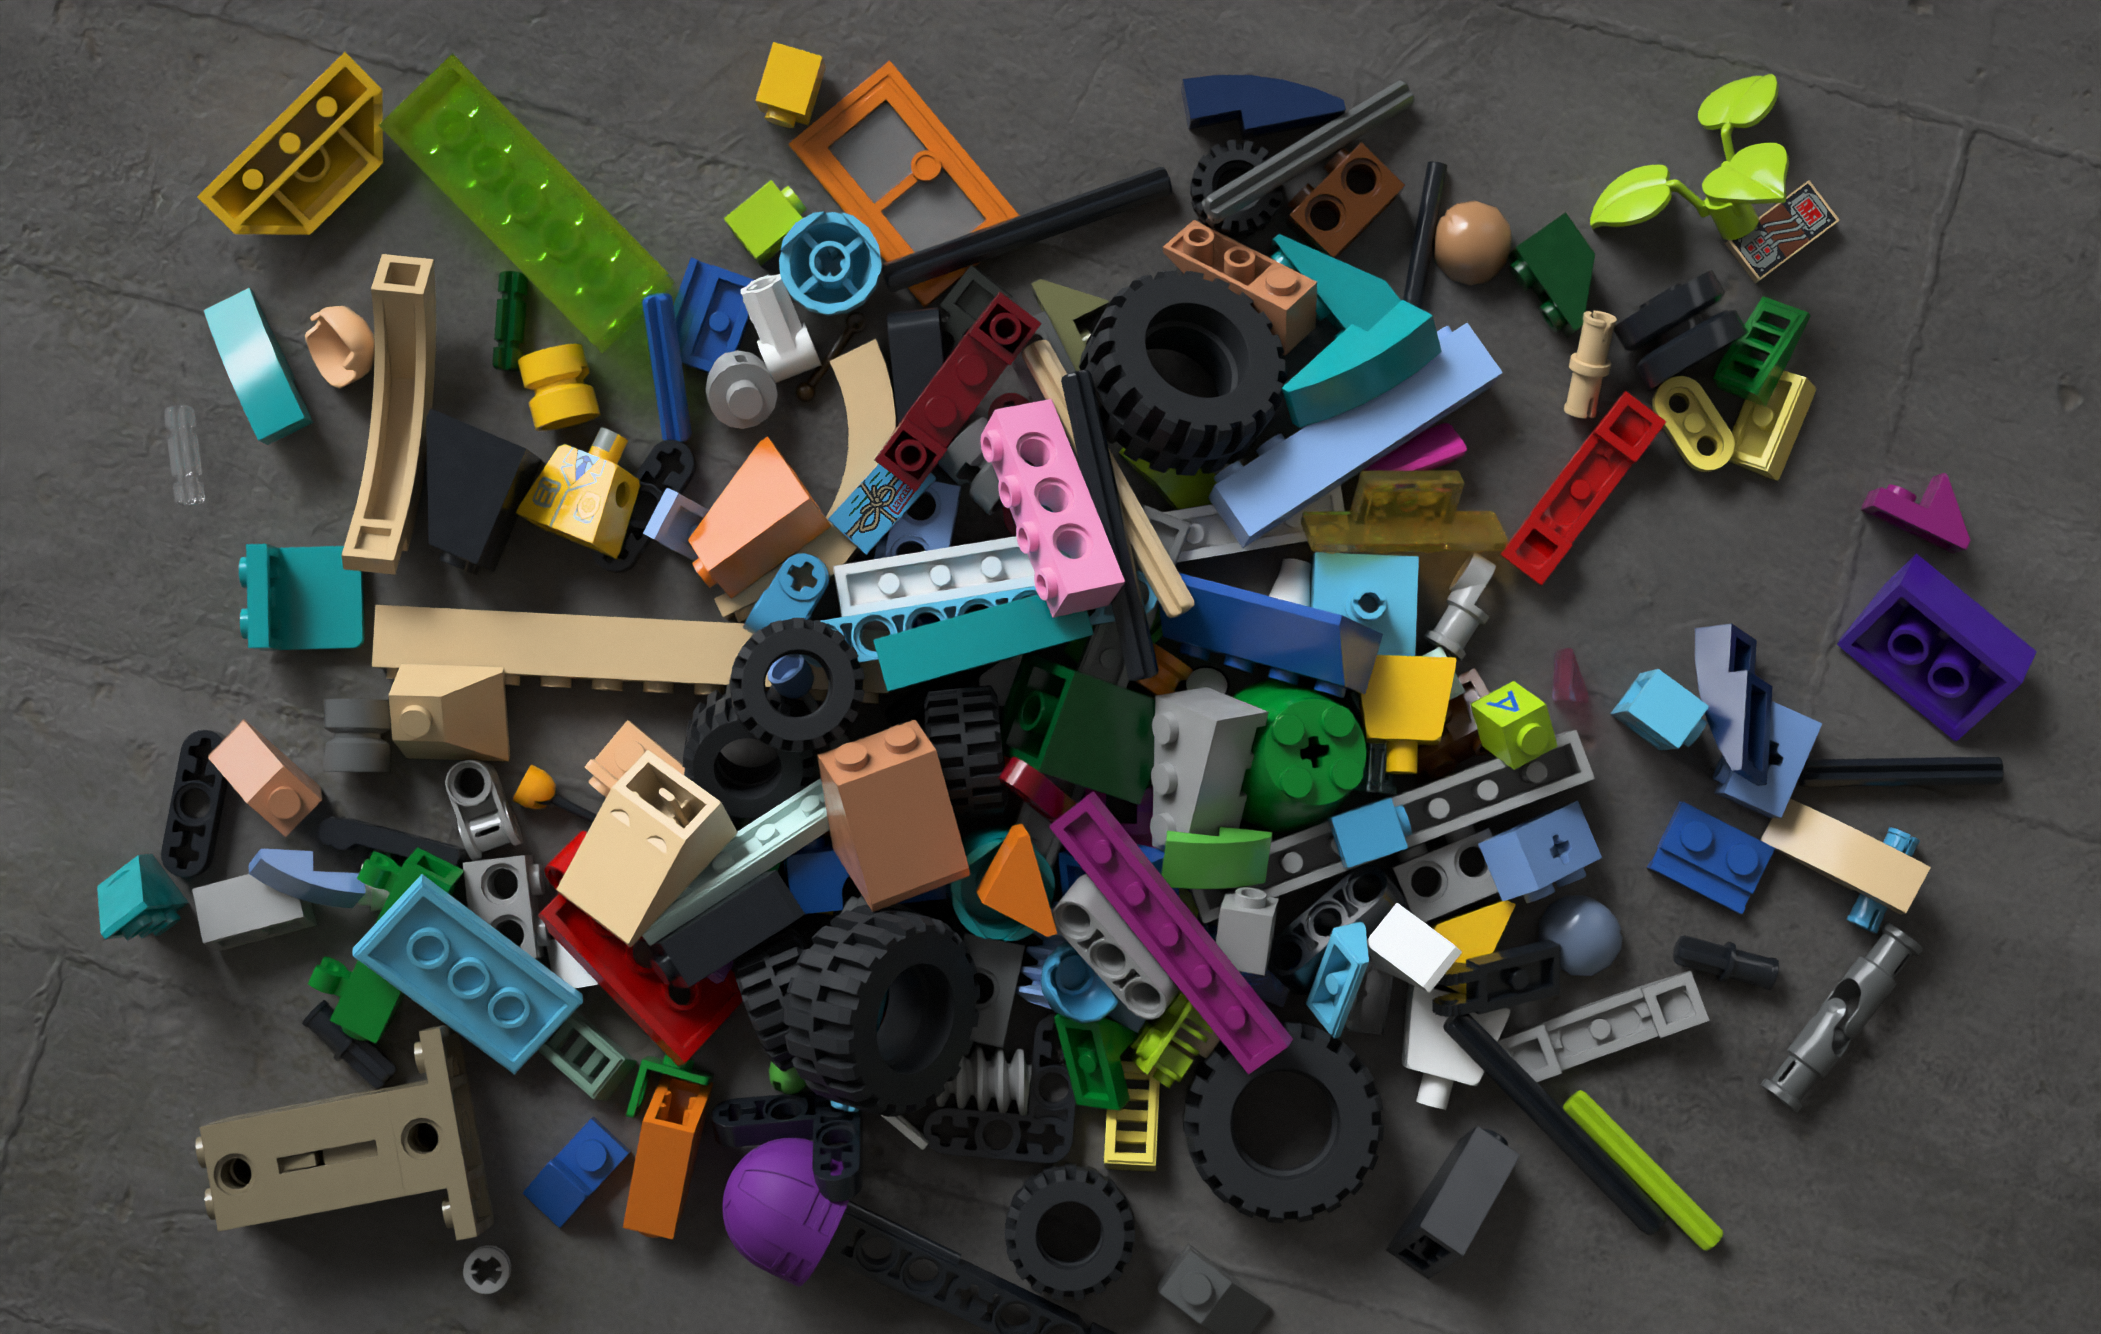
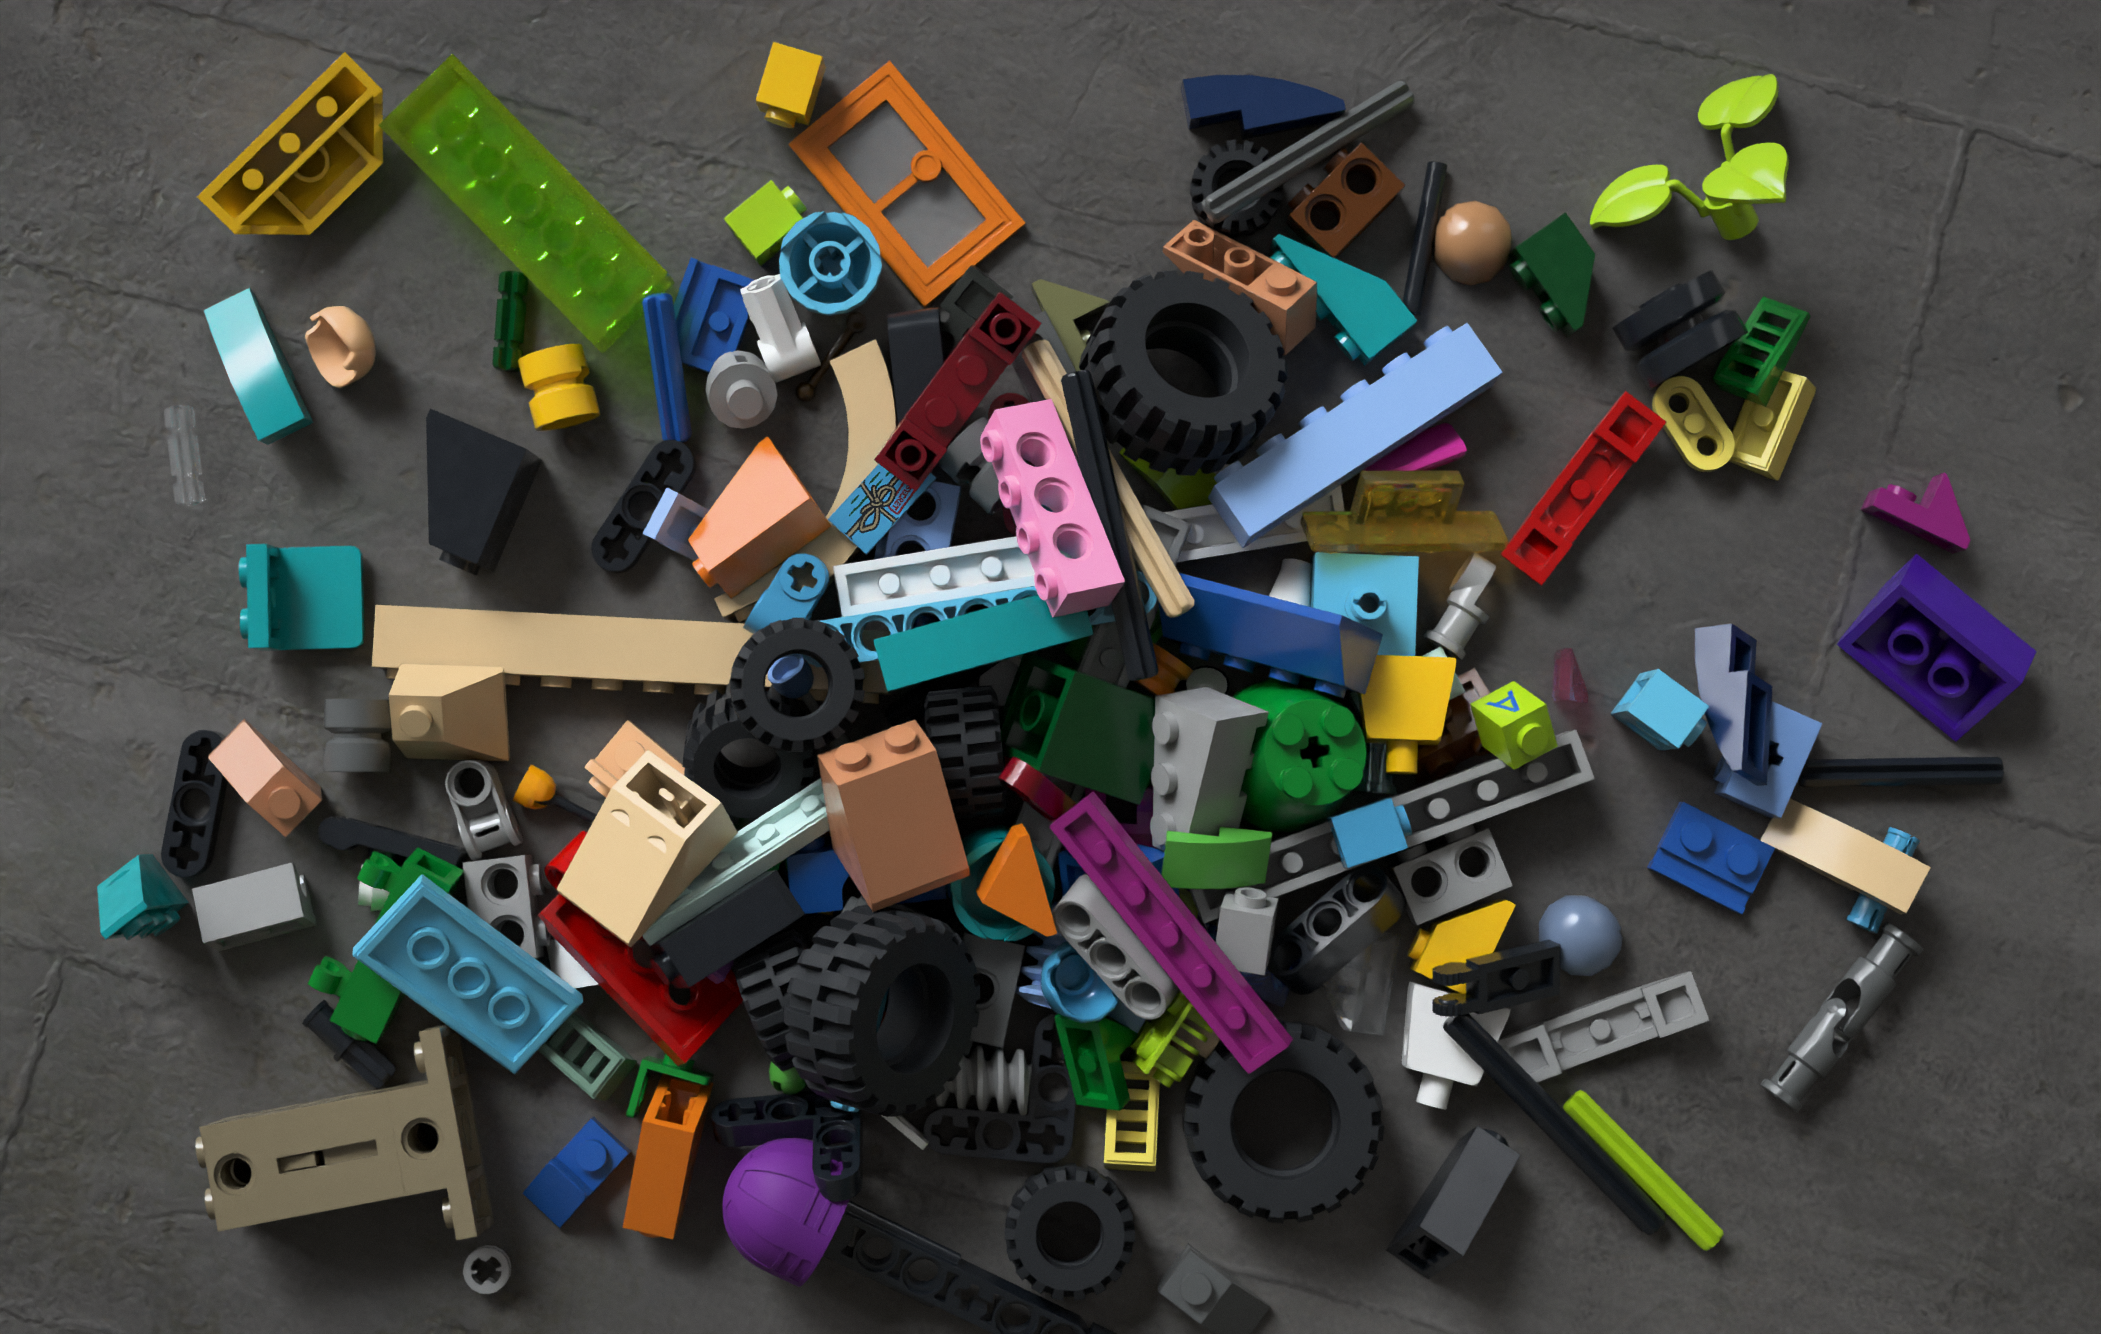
medium blue slope [249,849,365,908] -> none
tan arch [341,254,436,575] -> none
yellow torso [516,427,640,559] -> none
black axle [882,167,1172,292] -> none
teal slope [1282,300,1442,428] -> none
medium azure slope [1306,922,1369,1039] -> none
white slope [1367,903,1462,993] -> none
medium blue brick [1479,801,1602,903] -> none
tan pin [1564,311,1617,418] -> none
black axle [1673,935,1779,991] -> none
tile [1725,180,1840,284] -> none

